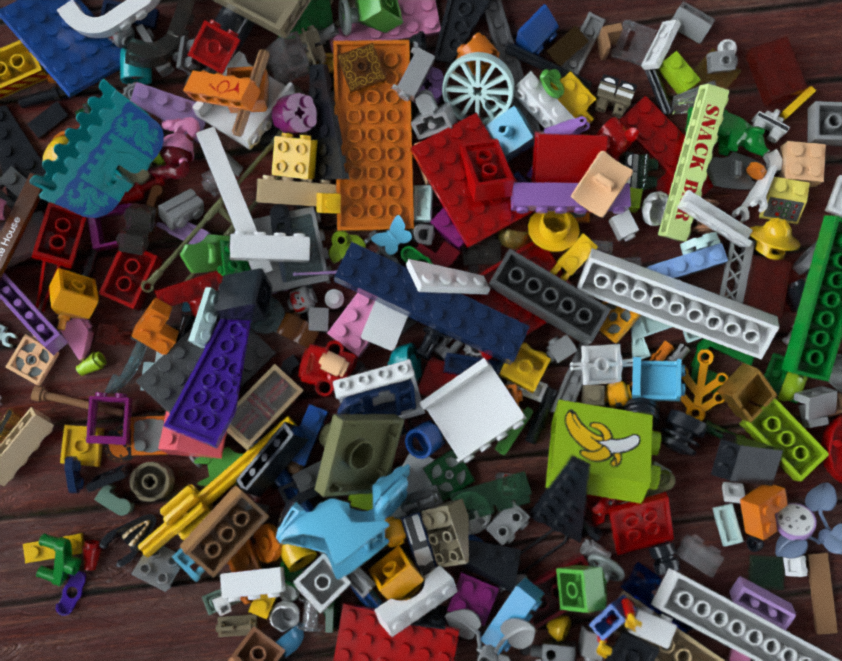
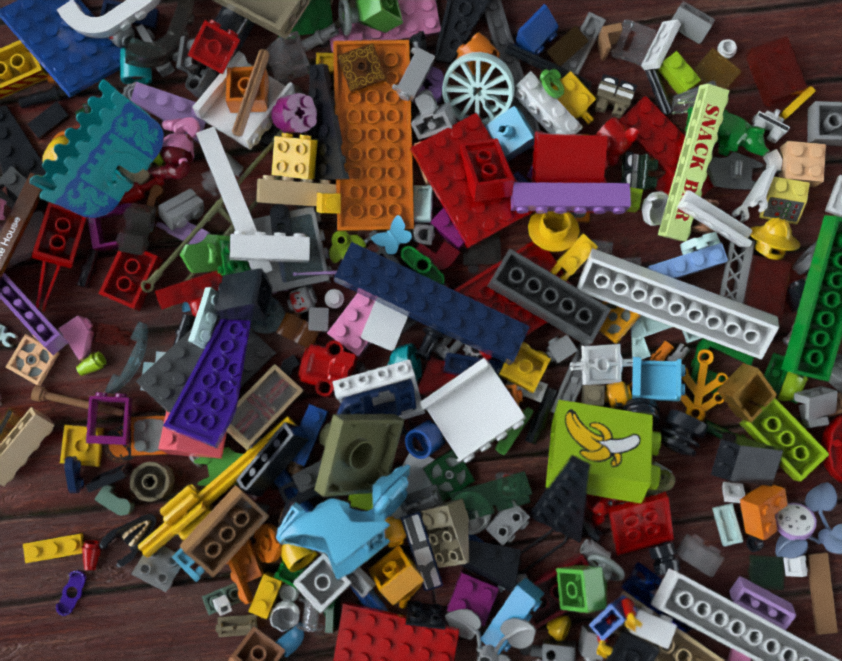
green connector [36,533,81,586] -> none
light orange piece [49,268,99,331] -> none
orange brick [131,297,179,355] -> none
orange brick [183,70,261,111] -> none
white brick [220,567,286,602] -> none
dark tan hinge [299,25,327,65] -> none
light nougat brick [319,351,349,377] -> none
white arch [375,566,458,637] -> none
white wing [406,259,490,295] -> none
clear yellow hair [498,229,529,249] -> none
medium lavender piece [544,116,590,134] -> none
light nougat shield [571,151,633,217] -> none
white brick [608,209,639,242] -> none
light grey brick [706,50,738,74] -> none
orange tile [746,162,767,180] -> none

